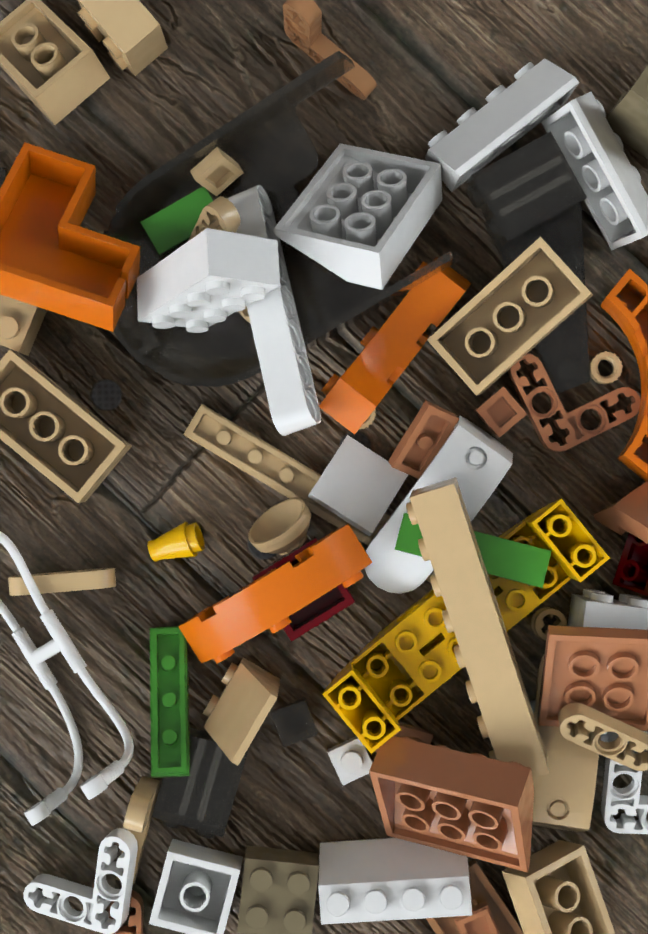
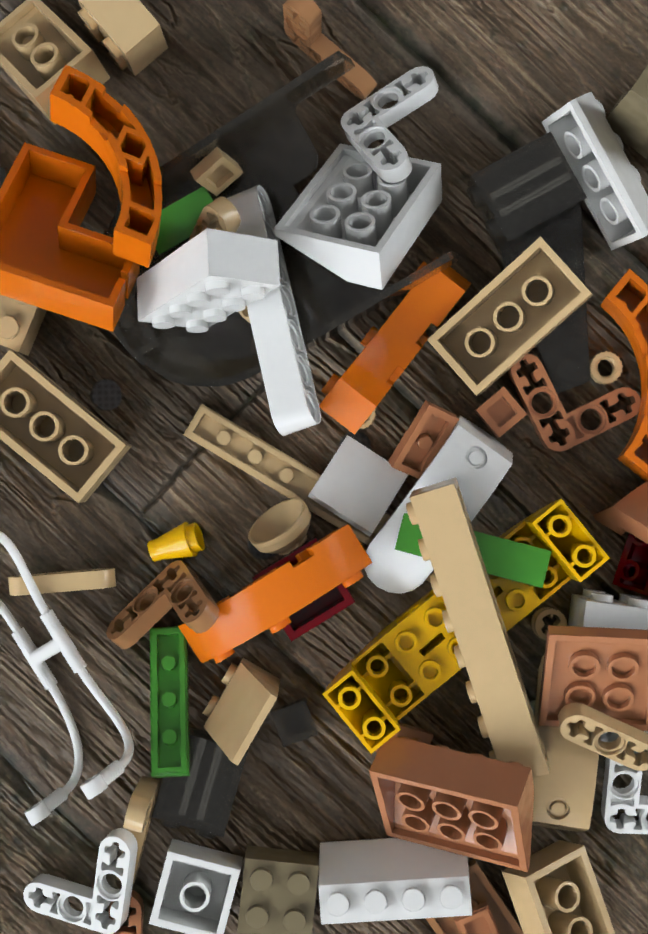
white plate [327,736,373,785] -> none
white slope [425,58,580,192] -> none
none -> orange brick [50,64,163,268]
none -> medium nougat beam [106,560,219,649]
none -> white beam [341,66,439,183]

